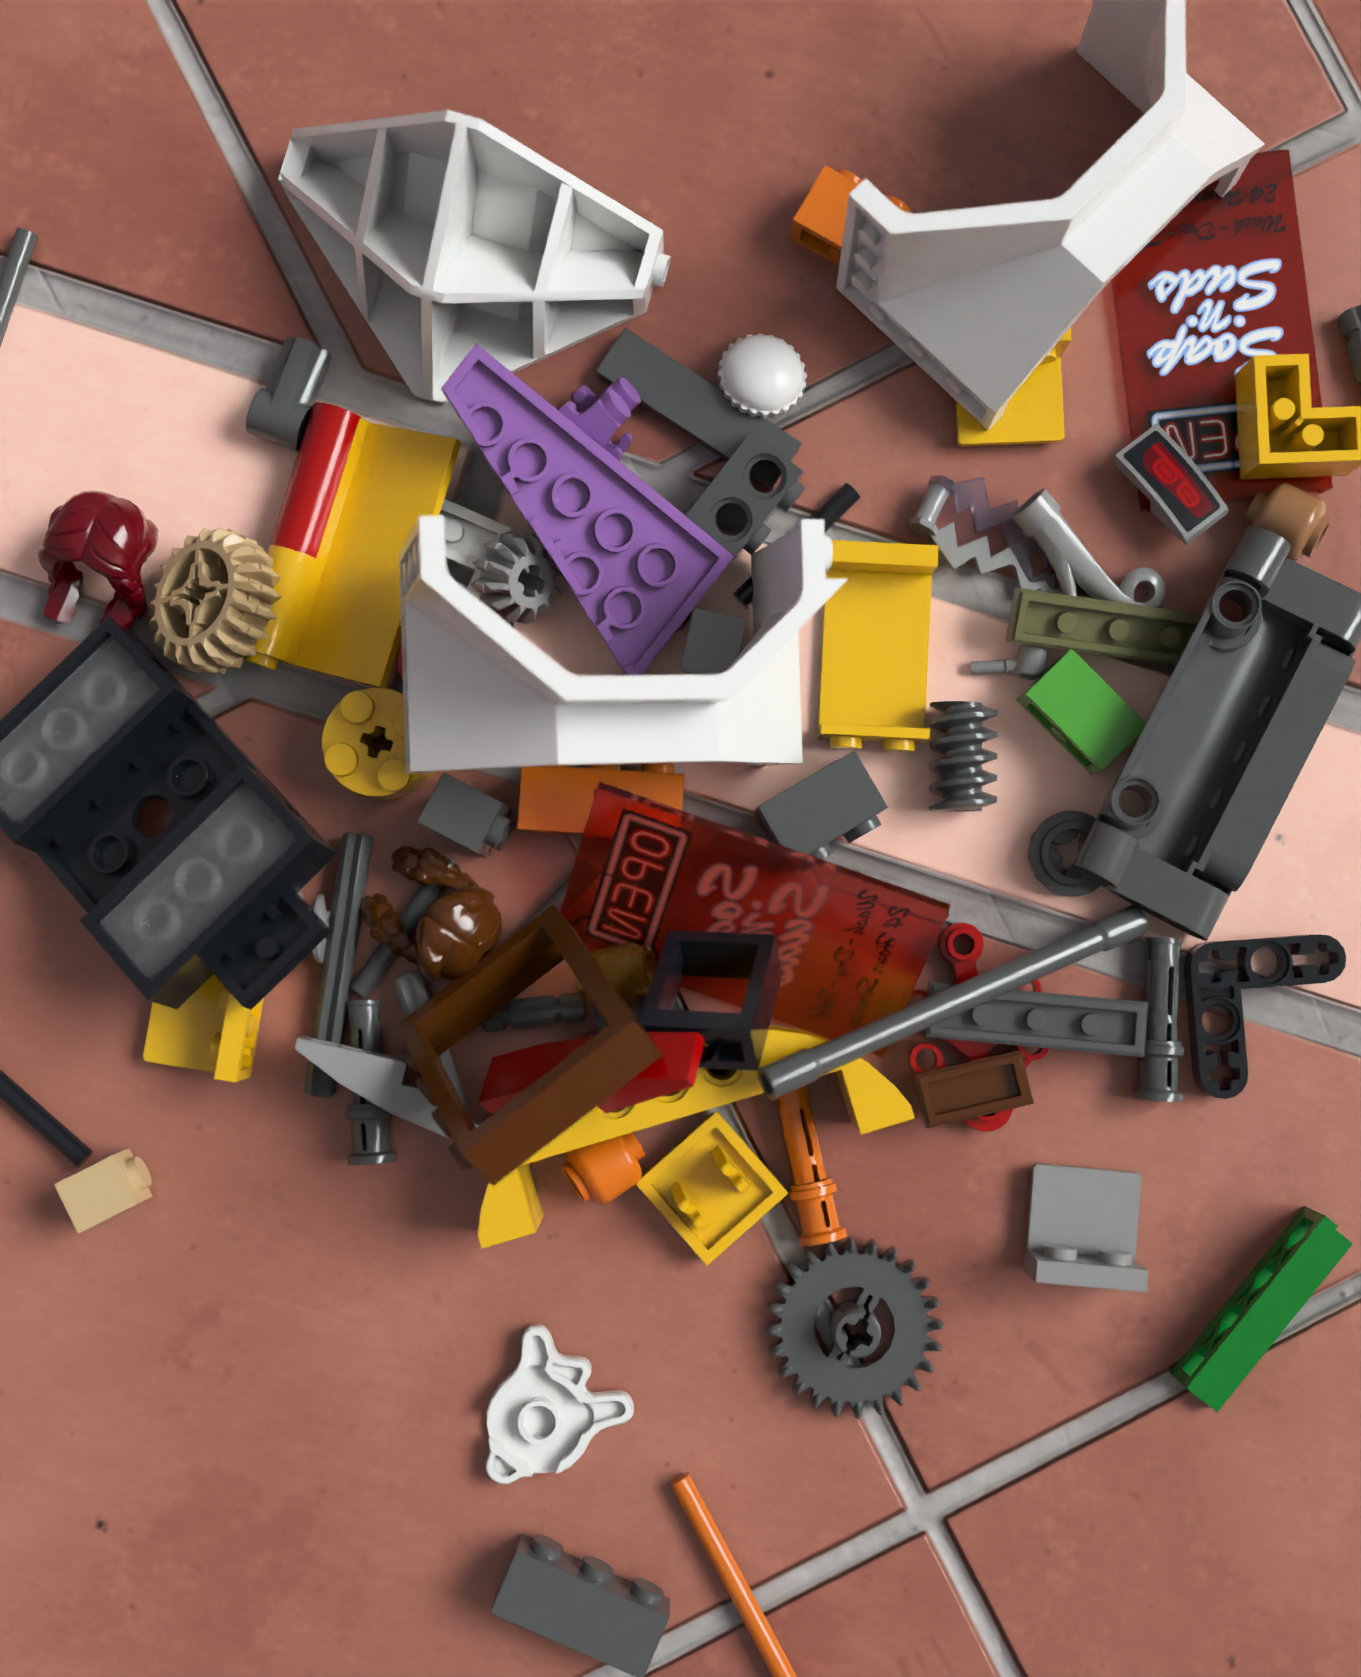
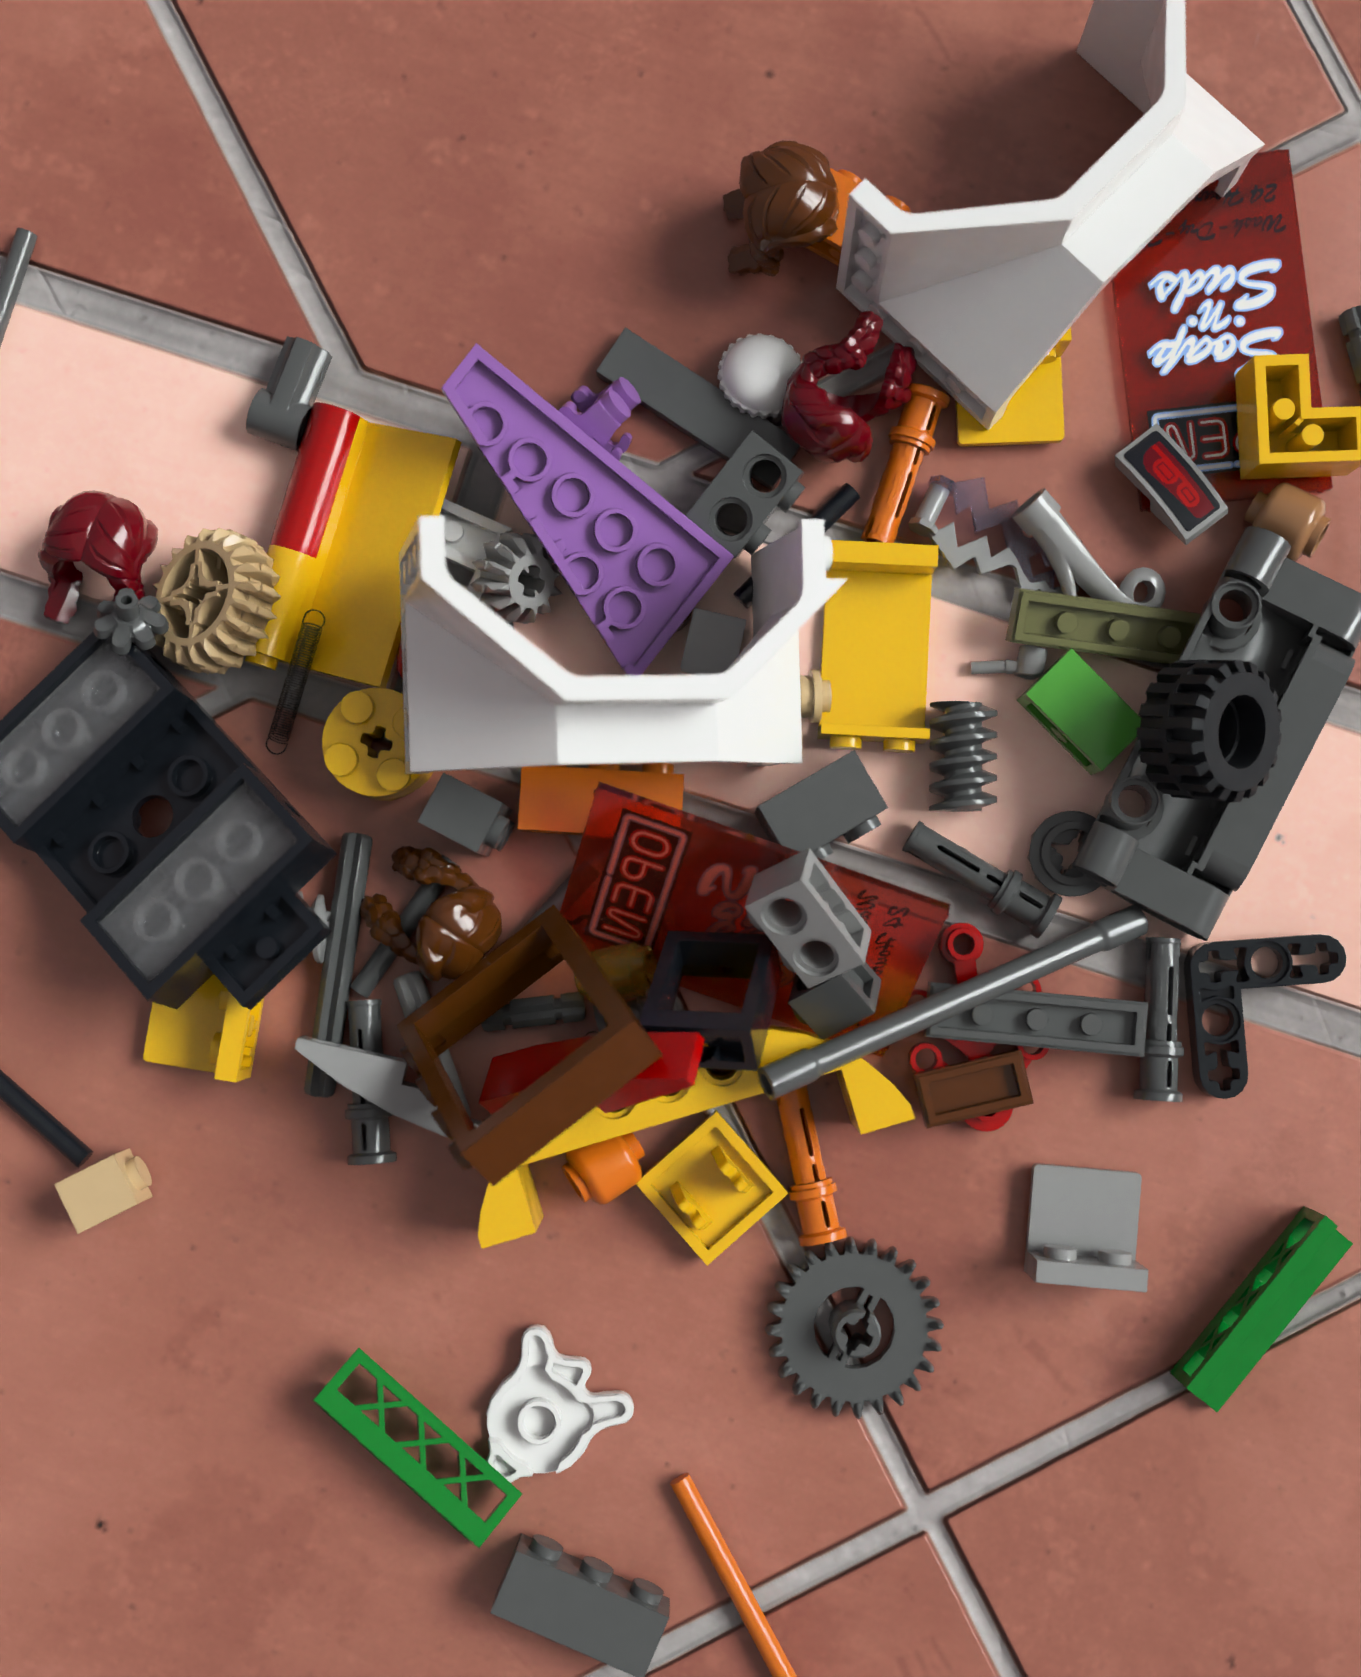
white panel [278,110,671,405] -> none
none -> dark grey plant [93,588,169,655]
none -> black piece [266,609,325,755]
none -> green fence [312,1348,522,1548]
none -> reddish brown hair [723,140,839,277]
none -> light grey brick [744,848,872,989]
none -> dark red hair [782,311,917,464]
none -> dark grey brick [788,961,881,1040]
none -> tan plate [800,669,832,723]
none -> orange pin [860,383,951,543]
none -> dark grey pin [902,821,1062,938]
none -> black tyre [1137,660,1282,802]

